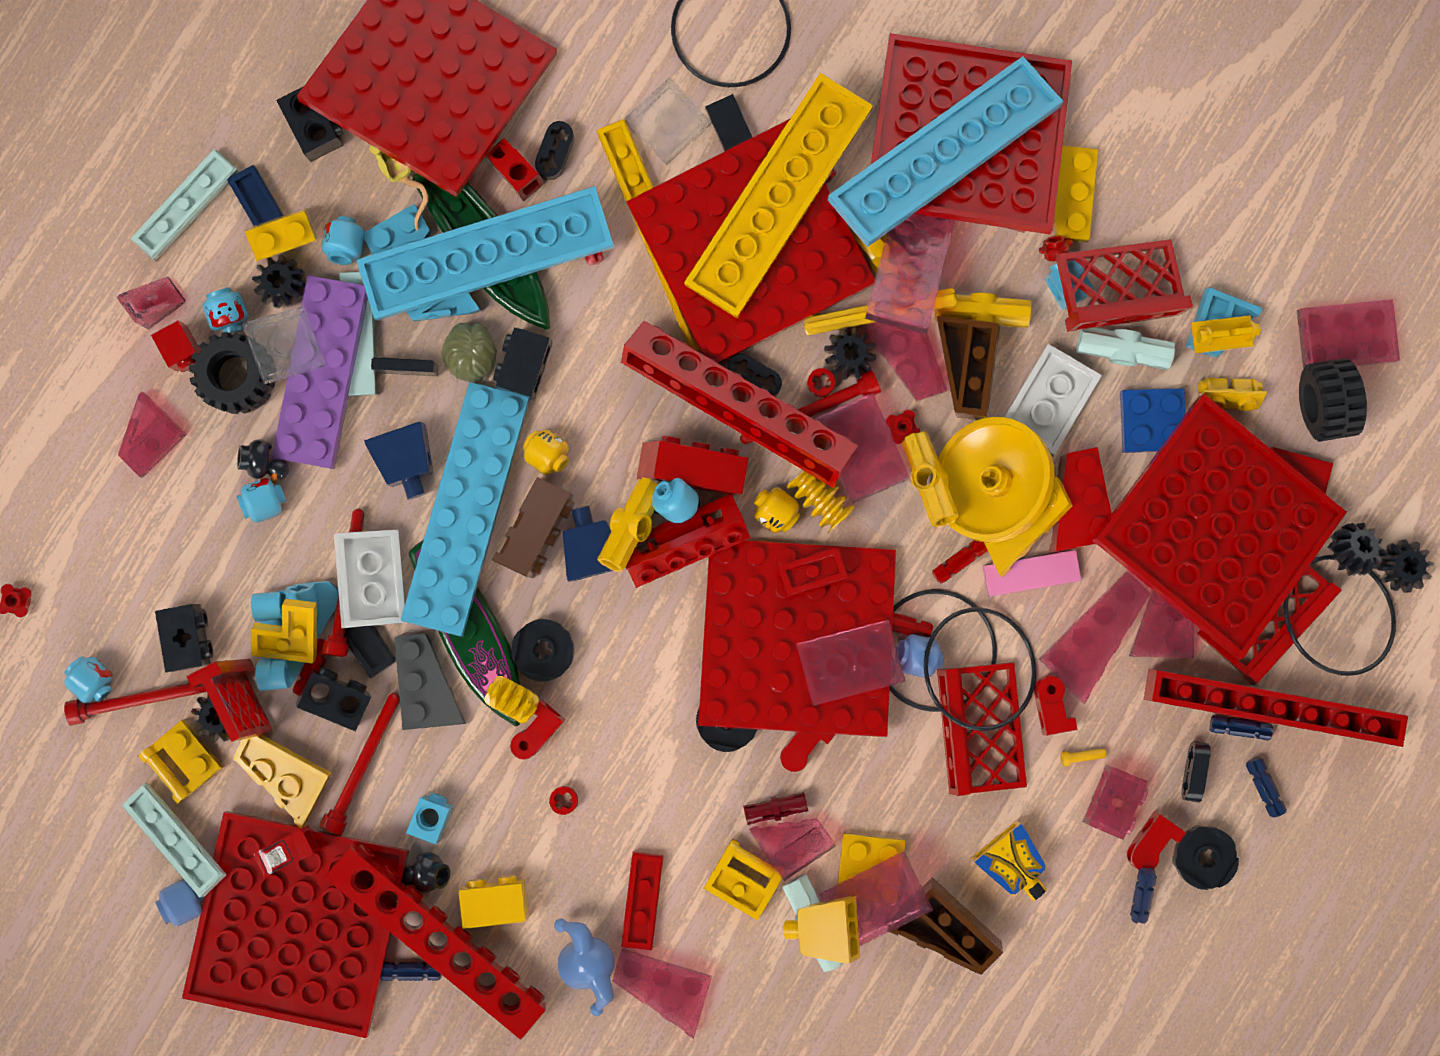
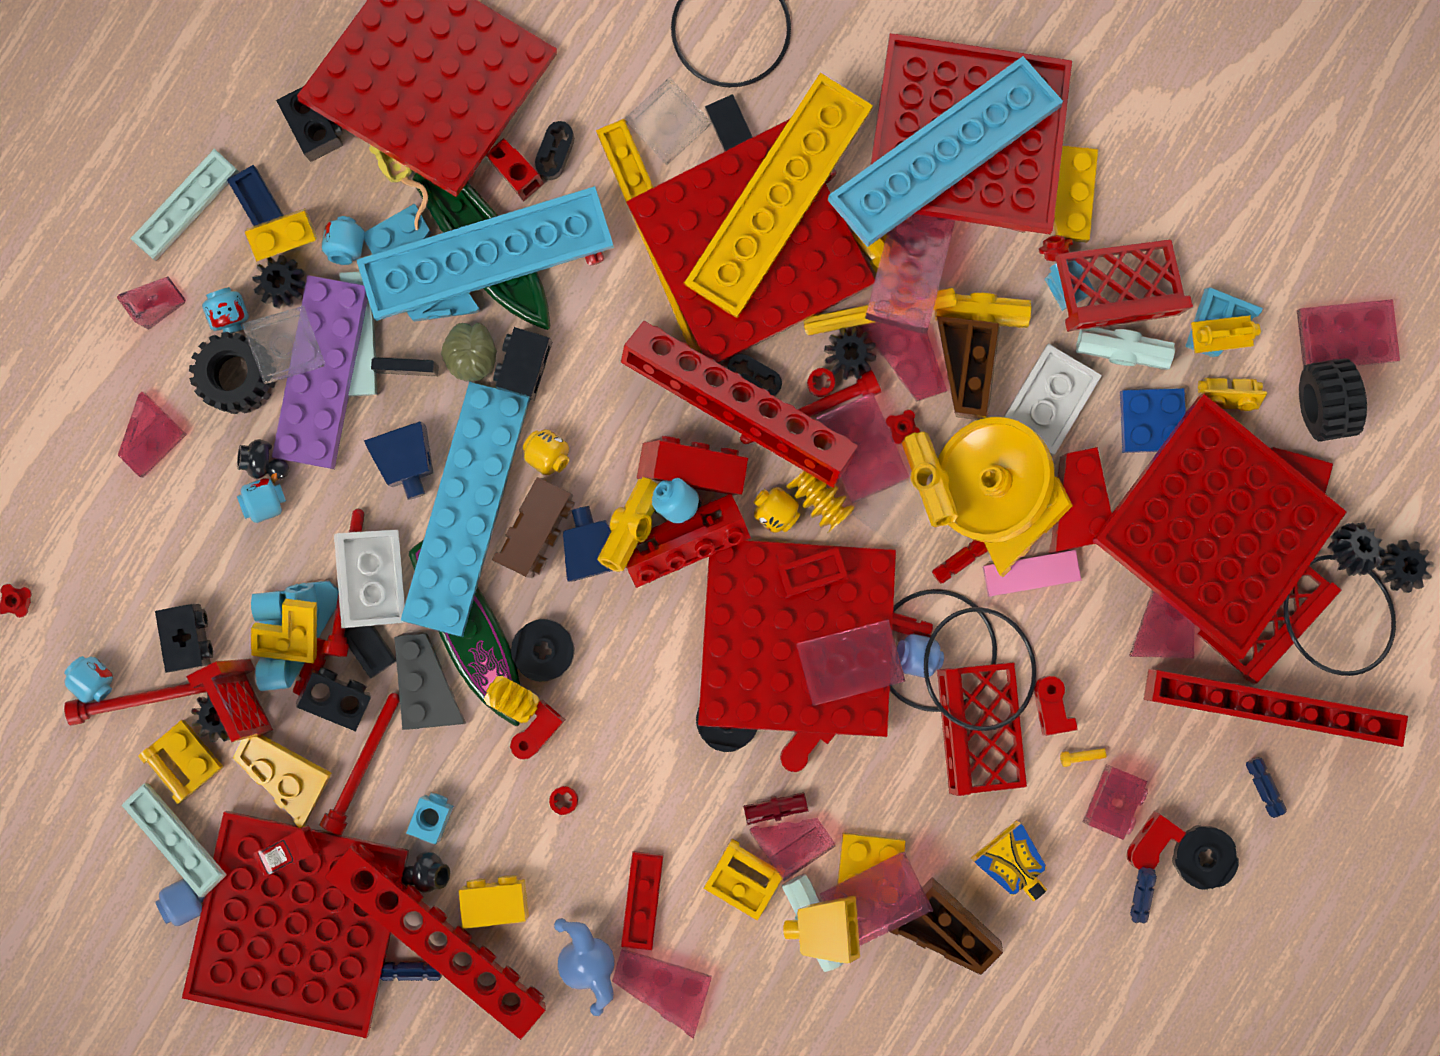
red brick [151,320,201,372] -> none
clear pink wing [1039,571,1150,704] -> none
black beam [1181,741,1211,803] -> none
dark blue axle [1209,716,1273,741] -> none

